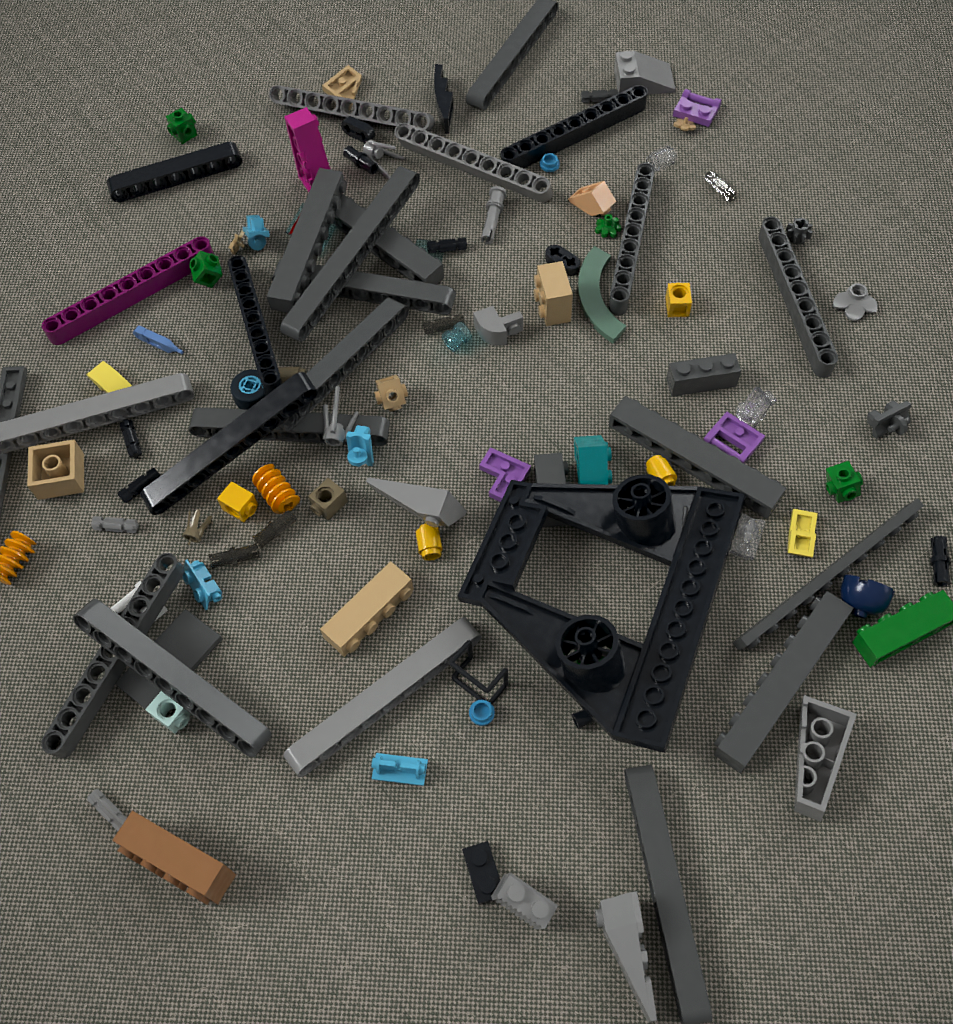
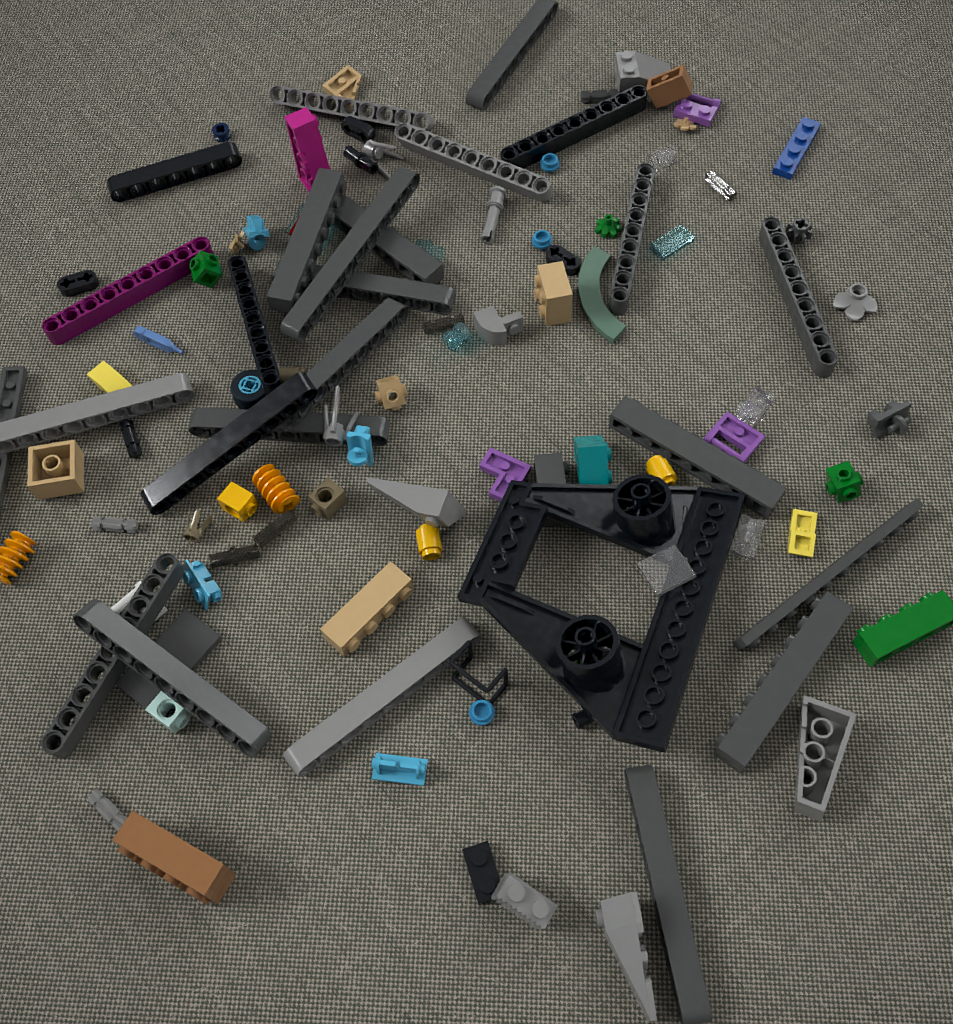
black axle [117,468,160,503] -> none
green brick [165,107,198,144] -> none
black axle [427,237,467,253] -> none
black slope [434,64,454,134] -> none
light nougat slope [568,181,617,216] -> none
yellow brick [665,282,692,317] -> none
dark grey brick [666,353,741,397] -> none
dark blue cylinder [840,575,895,619] -> none
black pin [930,536,951,587] -> none
none -> black beam [57,270,99,297]
none -> dark blue bush [212,123,231,142]
none -> dark azure plate [532,230,552,250]
none -> clear piece [637,544,696,597]
none -> medium nougat brick [646,64,693,109]
none -> clear light blue tile [649,224,695,261]
none -> blue plate [772,117,821,180]

